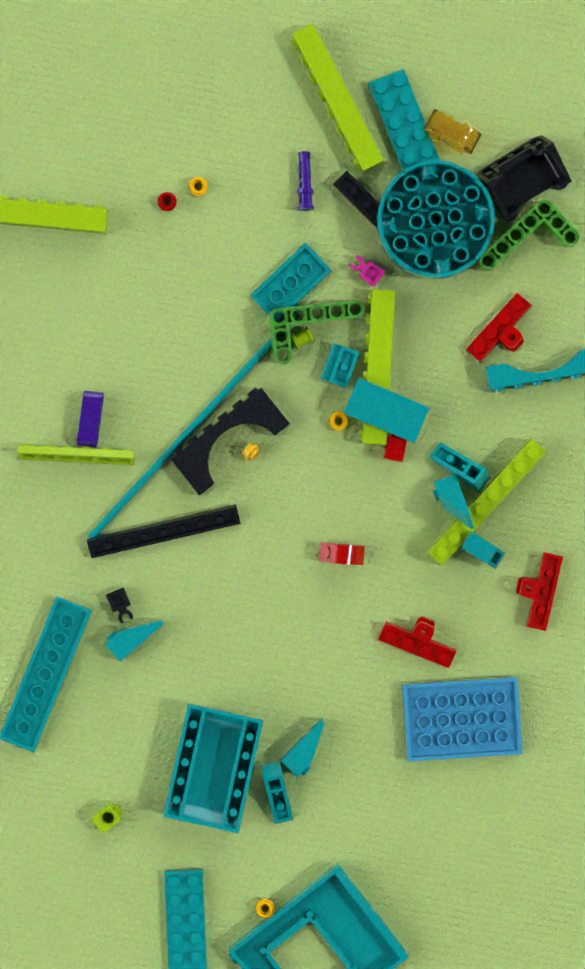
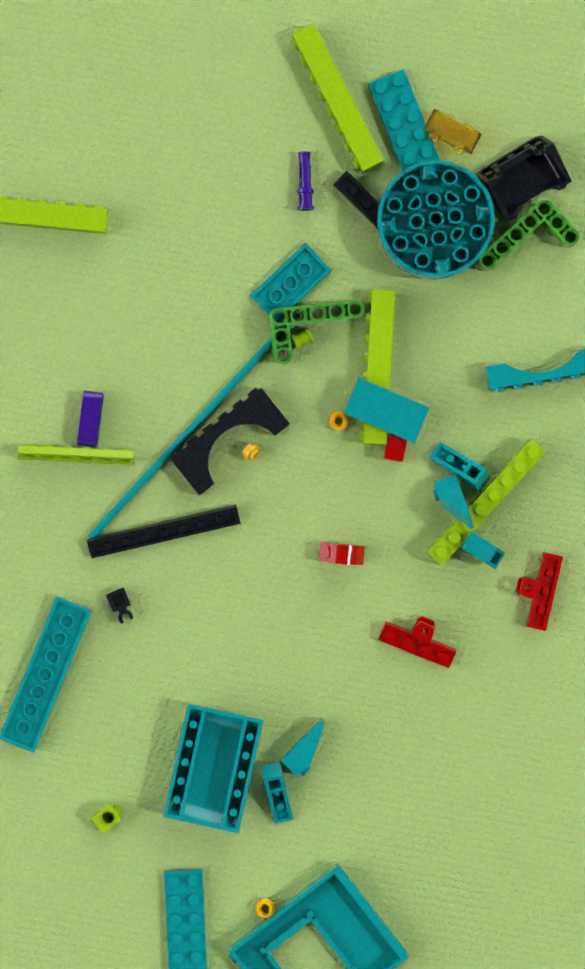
teal slope [105,620,165,661] -> none
red plate [157,192,177,212] -> none
yellow plate [189,177,208,196] -> none
teal plate [321,343,360,388] -> none
dark pink plate [350,255,386,287] -> none
dark azure plate [402,677,522,761] -> none
red plate [466,293,532,363] -> none

